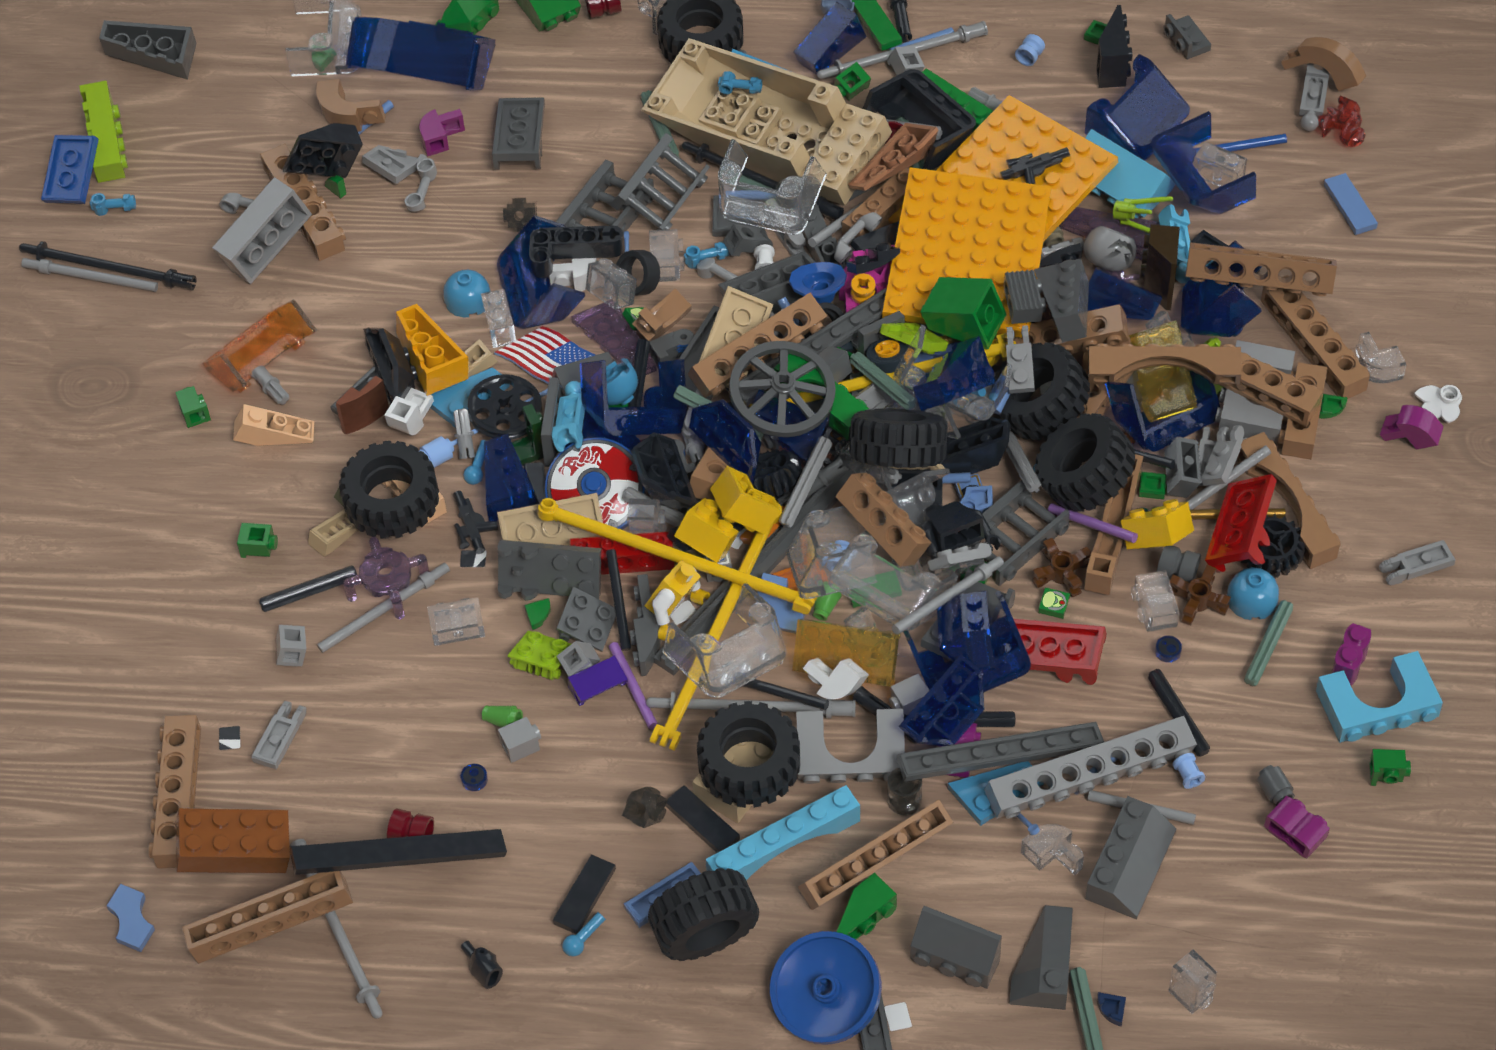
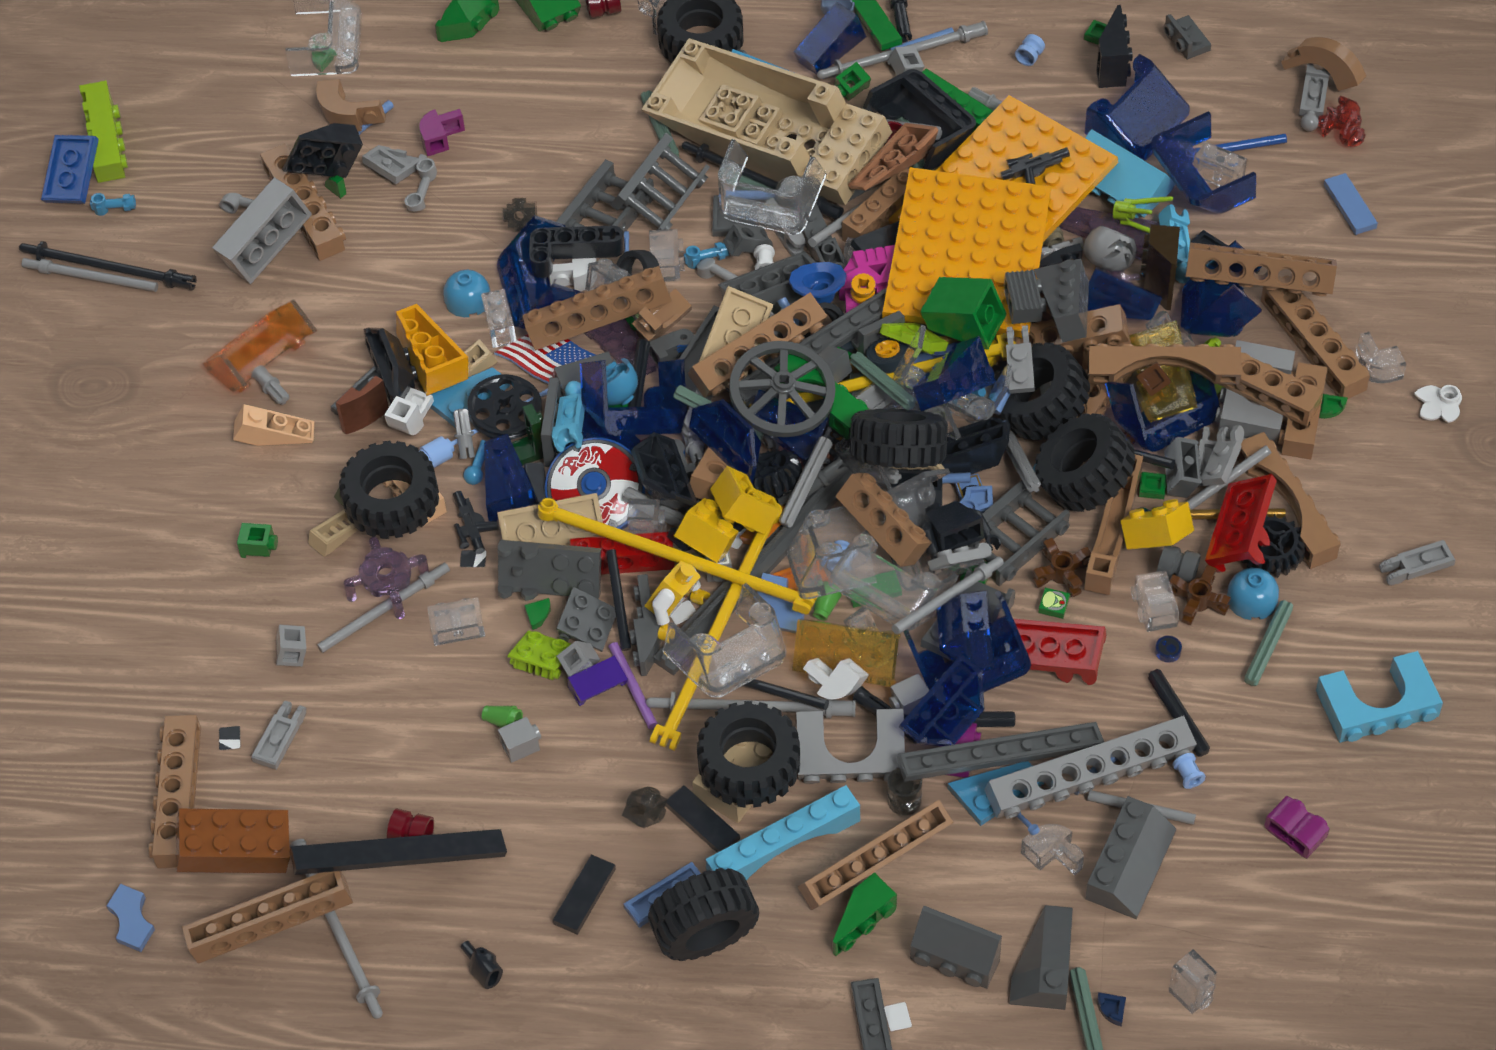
dark grey wedge [99,20,197,80] -> none
green brick [175,386,211,428] -> none
black axle [259,565,358,612] -> none
clear blue piece [346,16,496,91] -> none
clear blue tile [460,764,488,791] -> none
dark grey hinge [492,97,545,170] -> none
dark azure bar [562,912,606,957] -> none
dark azure bar [718,71,762,94] -> none
blue dish [770,931,882,1045] -> none
light grey bar [834,212,883,264] -> none
black slope [846,243,900,274] -> none
medium lavender bar [1048,503,1138,543] -> none
dark grey brick [1257,765,1295,806] -> none
magenta brick [1332,623,1371,686] -> none
green brick [1369,749,1411,786] -> none
magenta brick [1380,405,1444,450] -> none
none -> medium nougat brick [523,266,672,350]
none -> reddish brown plate [1136,361,1171,396]

